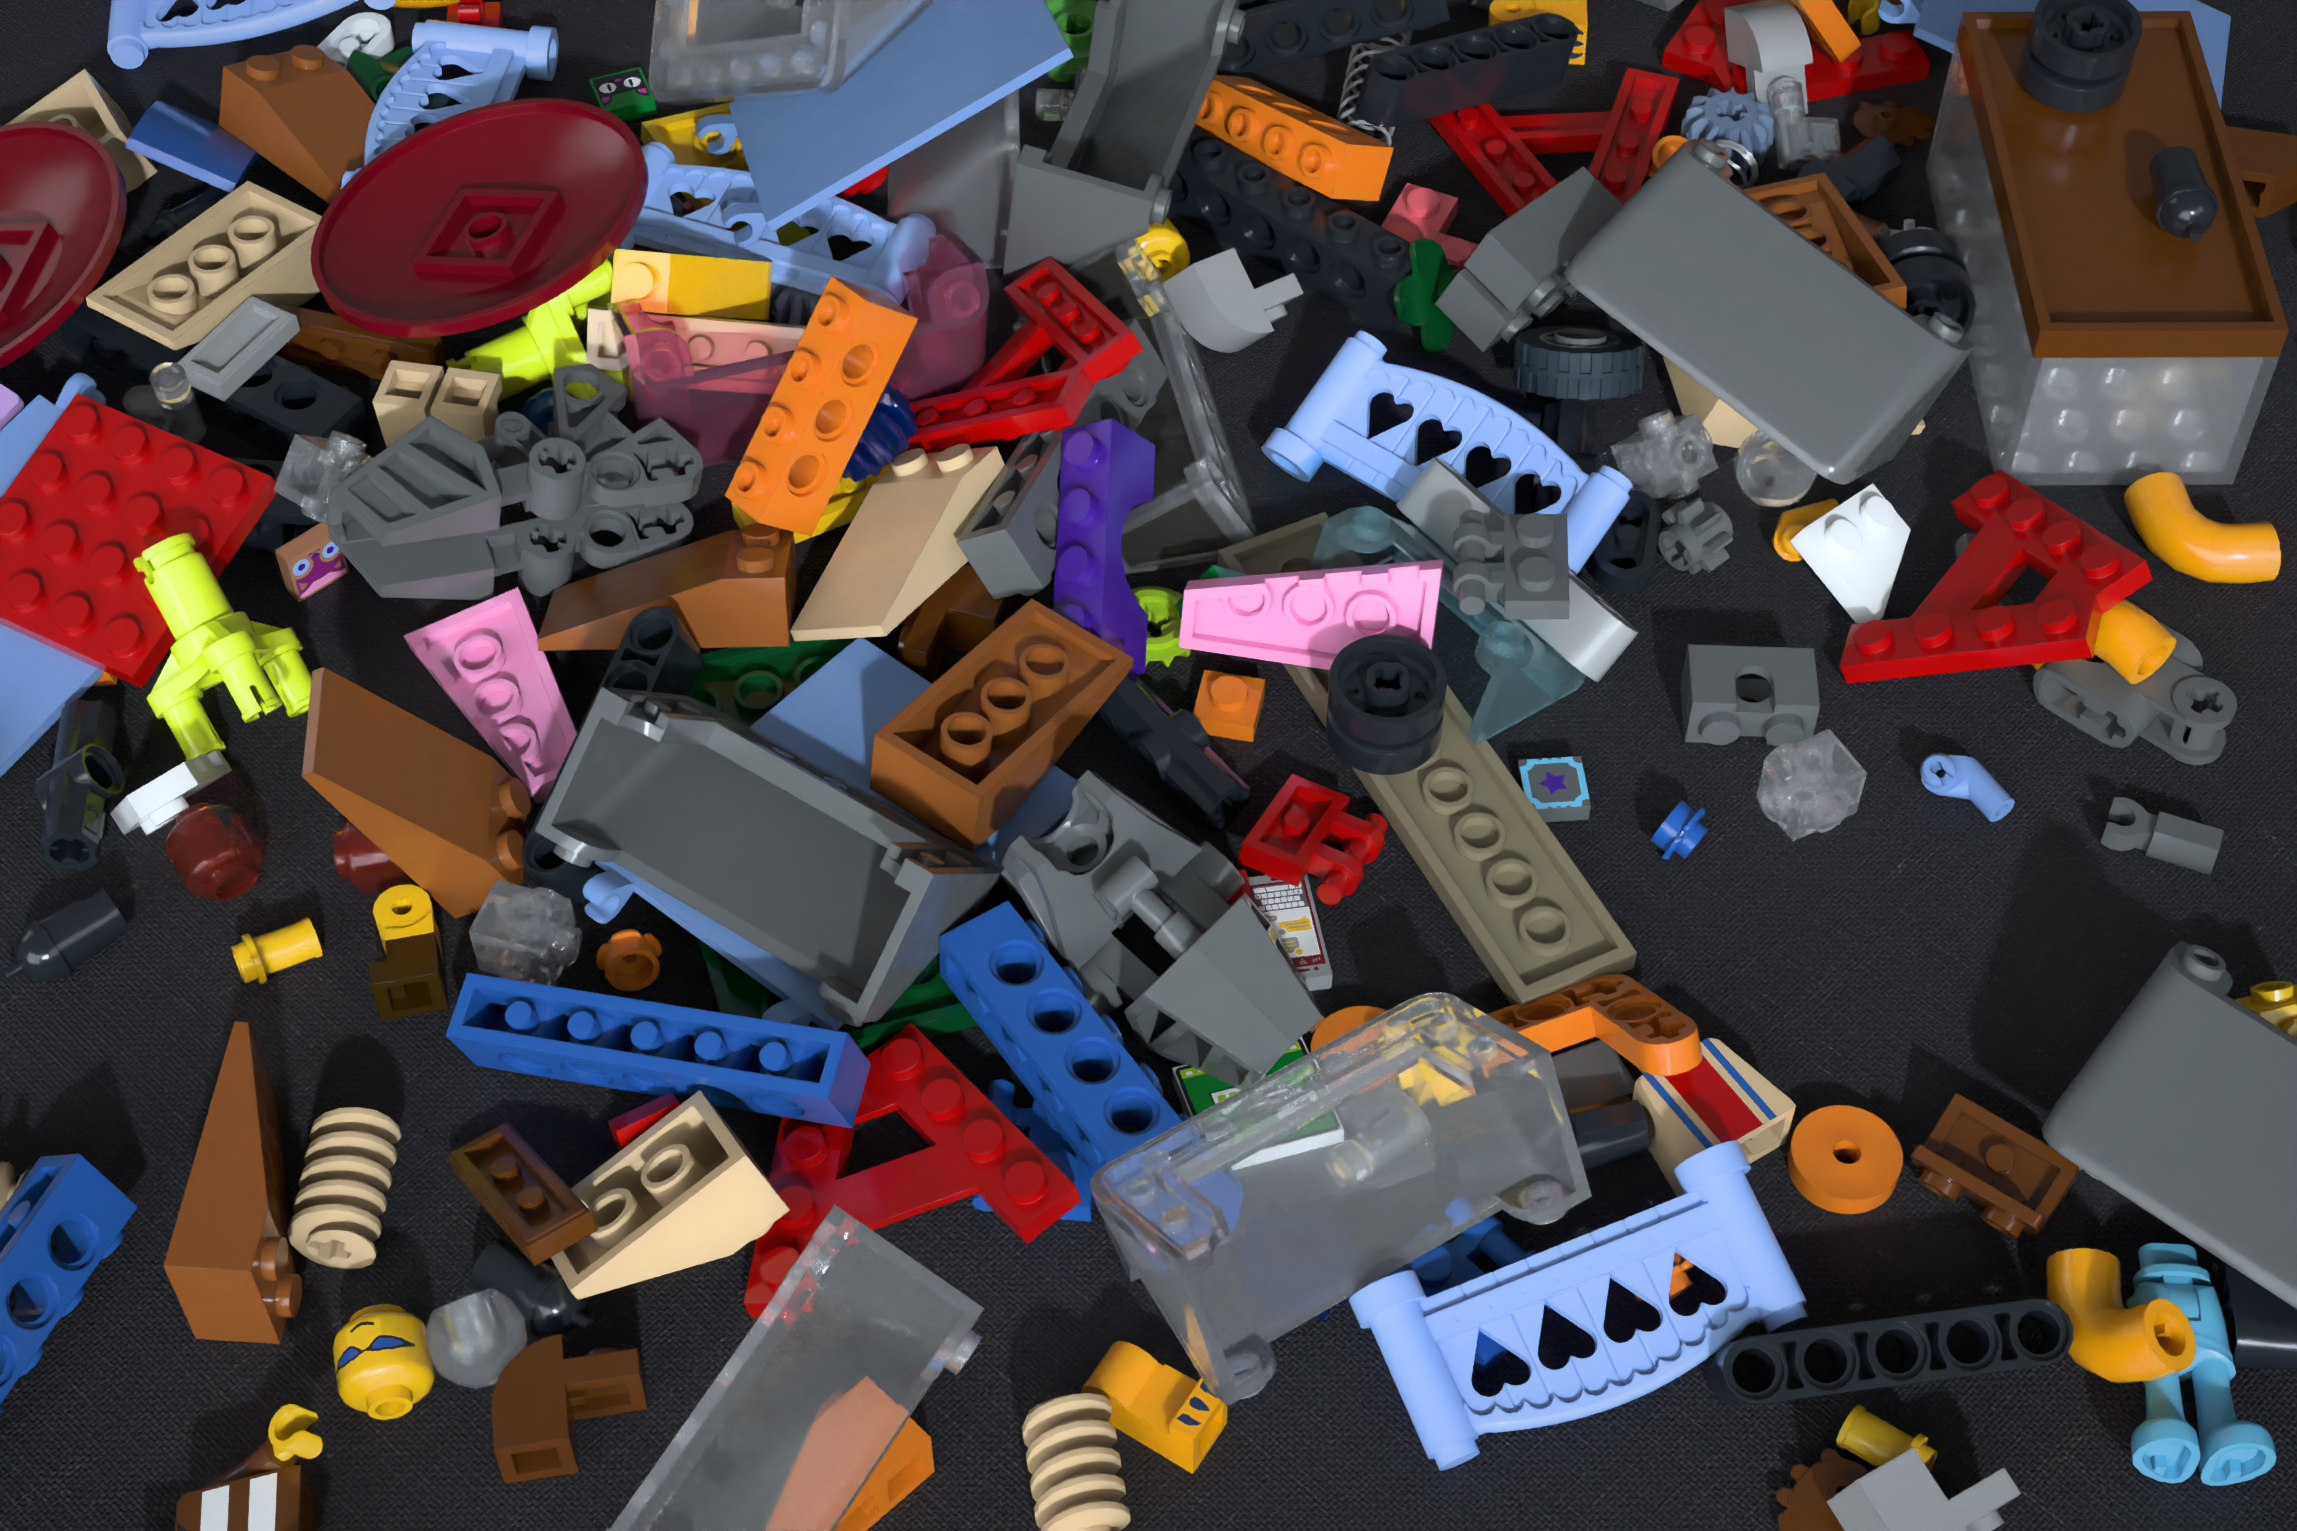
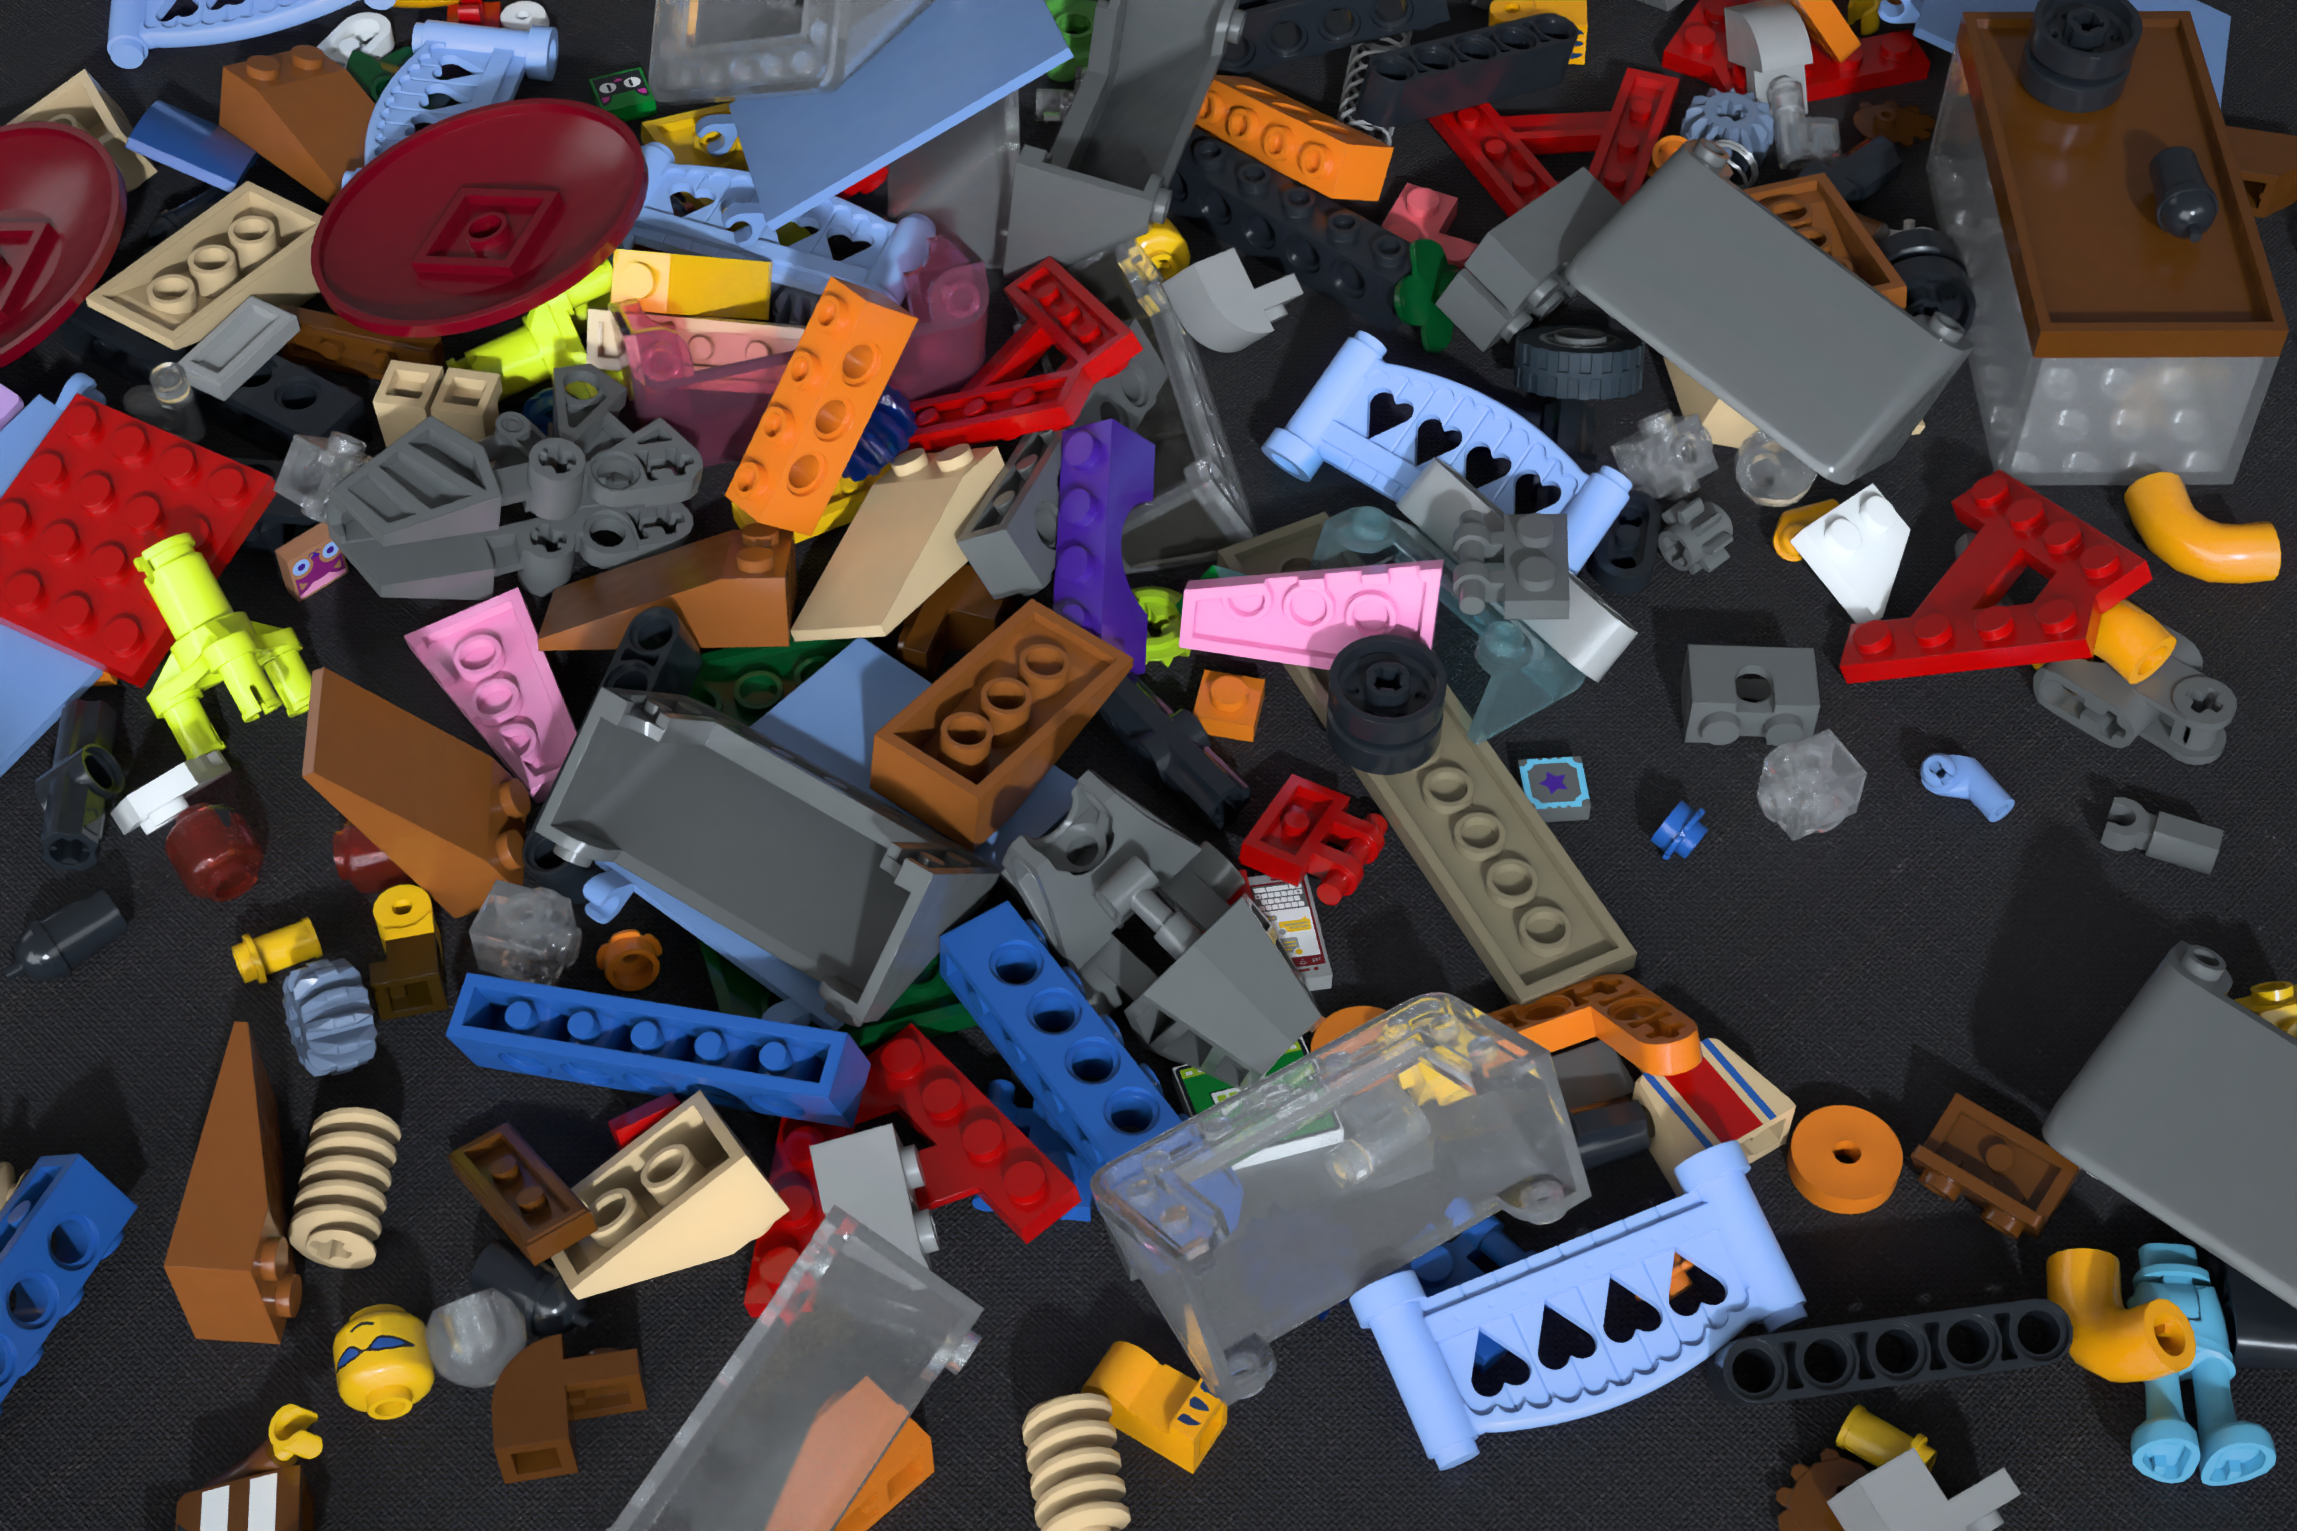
none -> sand blue gear [282,958,377,1077]
none -> white piece [500,1,549,31]
none -> light grey slope [809,1123,940,1282]

